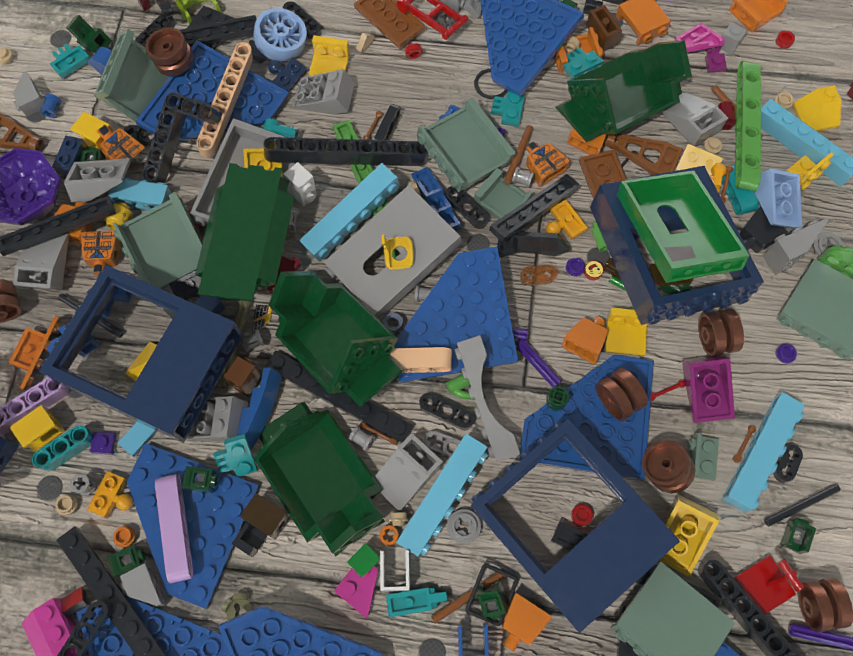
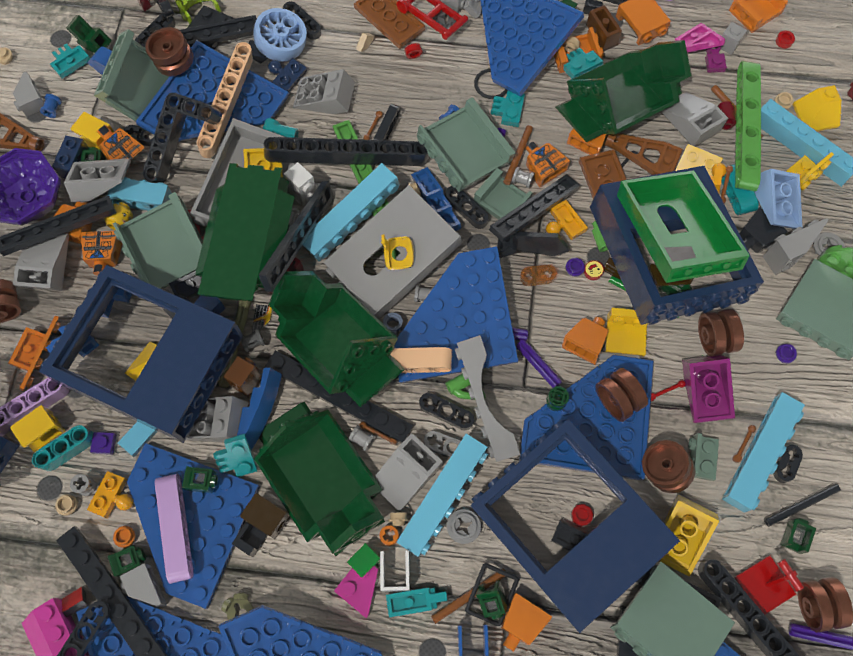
black piece [58,293,124,338] -> none
yellow bracket [309,35,350,76] -> none
tan plate [704,137,723,155] -> none
none -> black plate [259,181,334,292]

